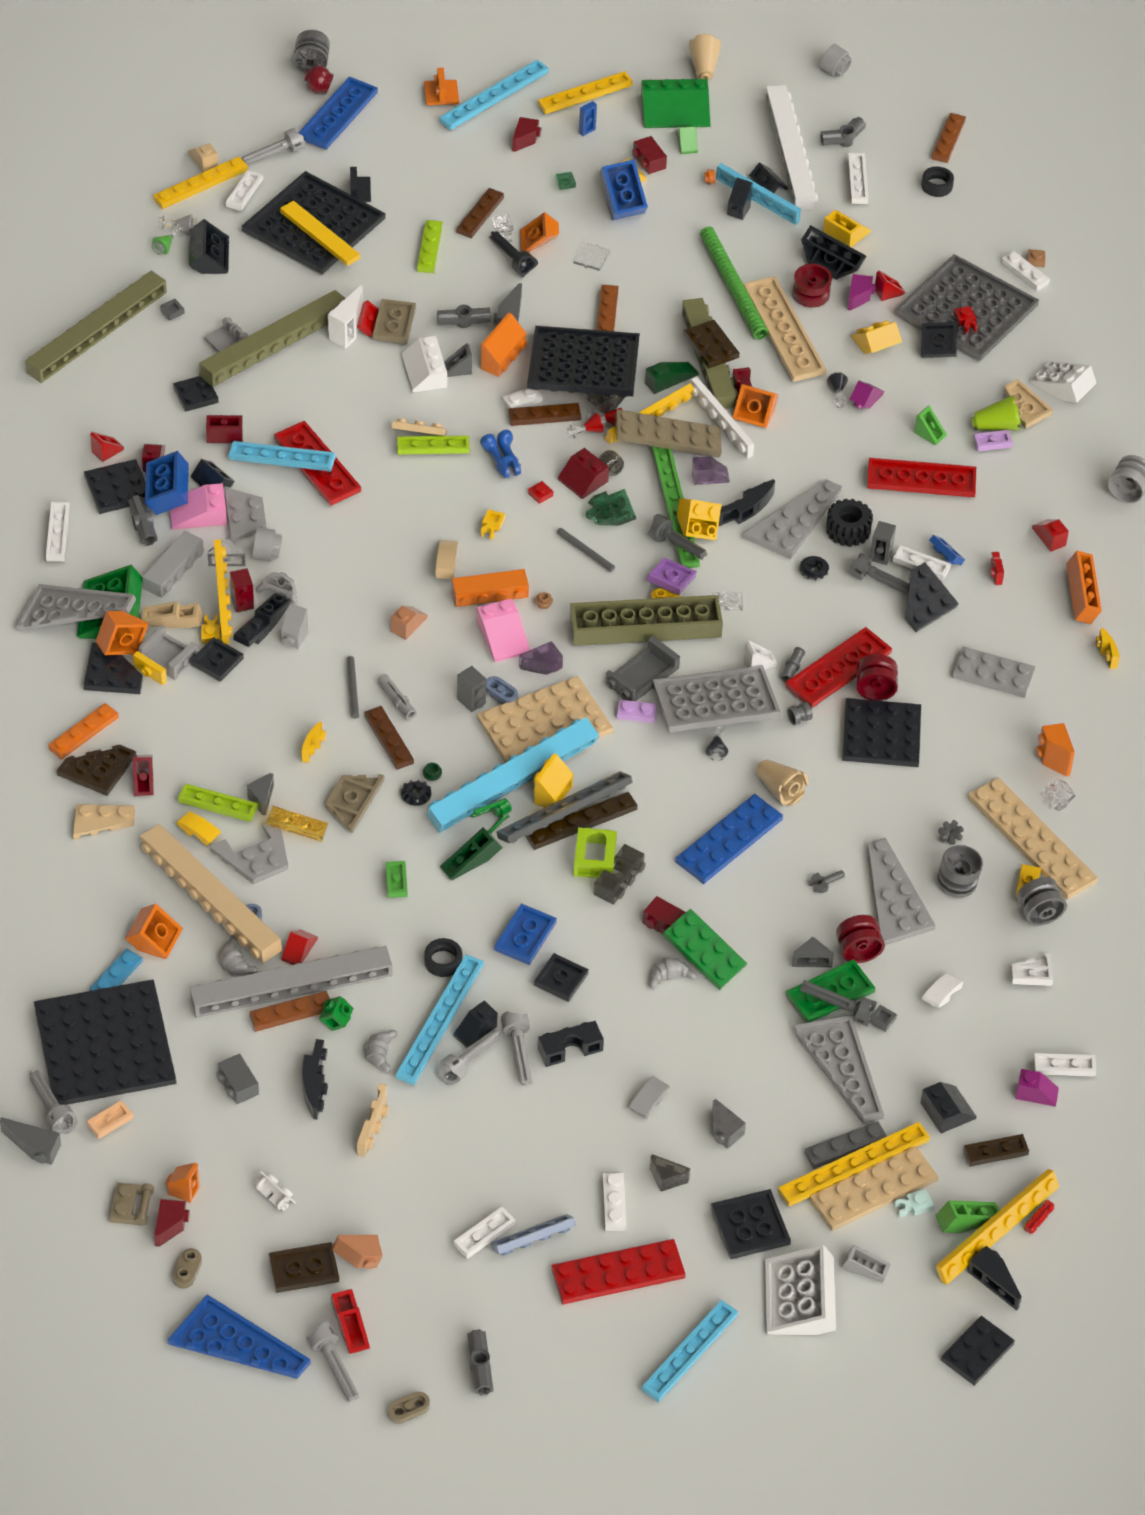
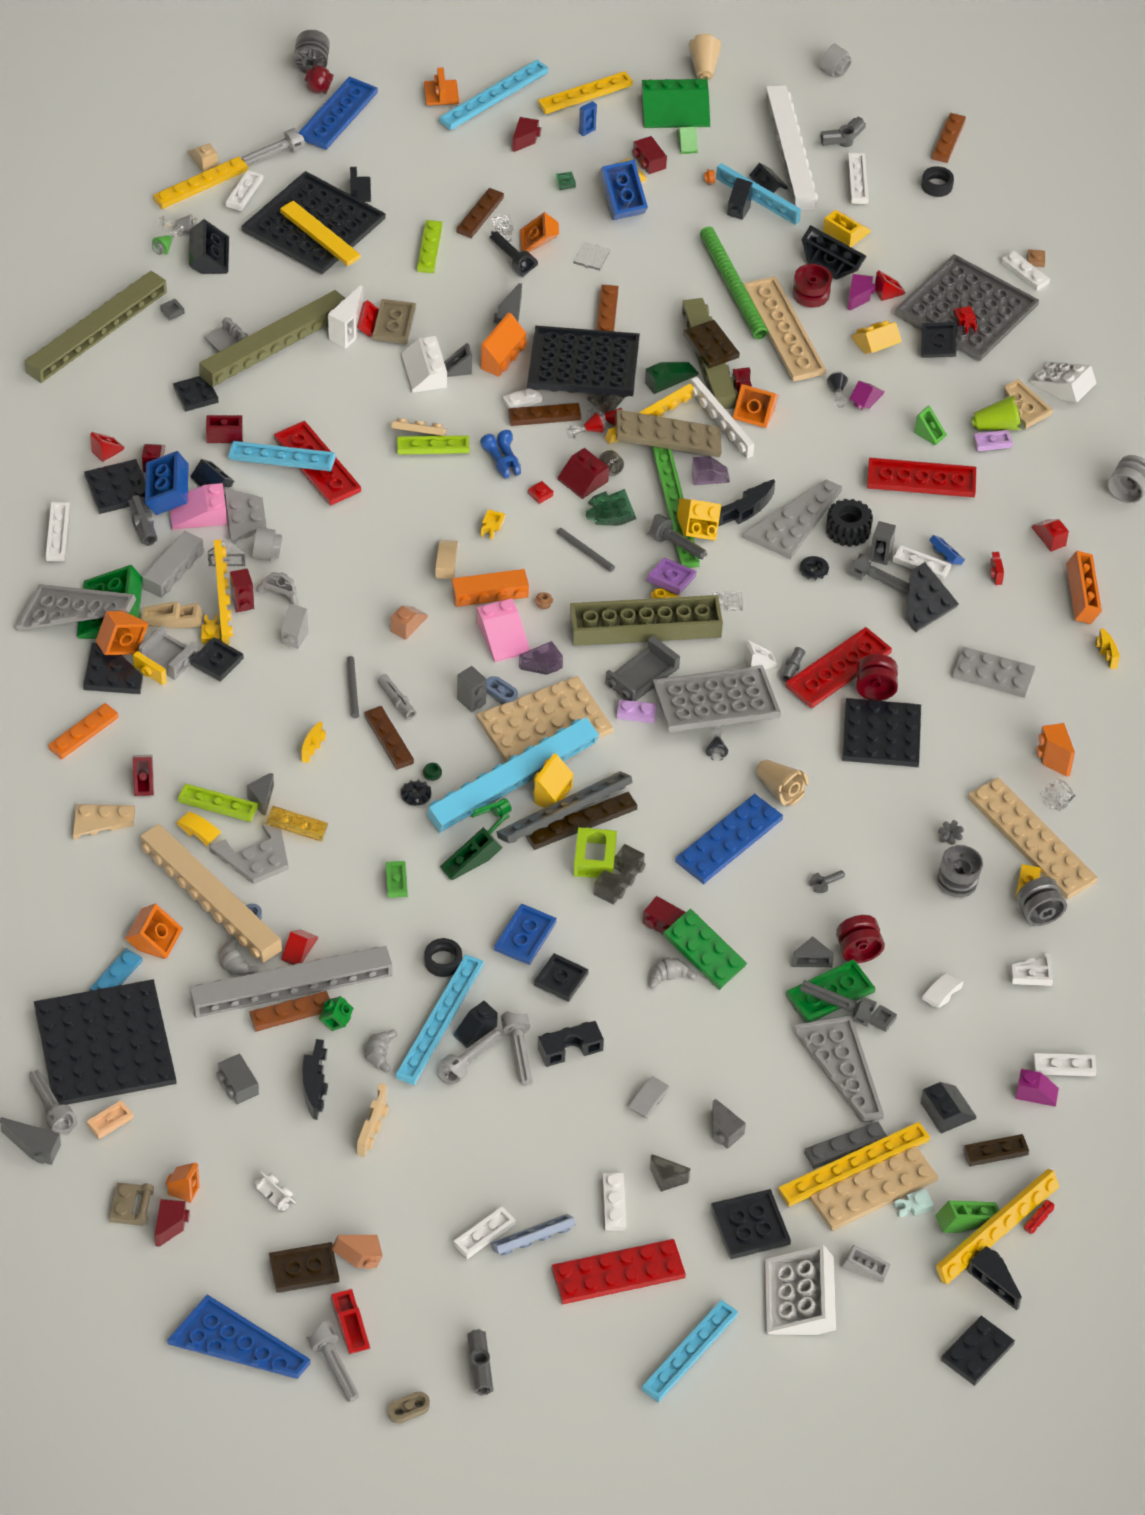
dark brown plate [57,744,136,796] -> none
dark tan plate [173,1248,202,1289] -> none
black slope [233,593,291,647] -> none
dark tan wing [325,774,384,833] -> none
dark grey piece [437,305,491,328] -> none
dark grey wheel [787,702,813,725] -> none
light grey wing [867,837,935,945] -> none

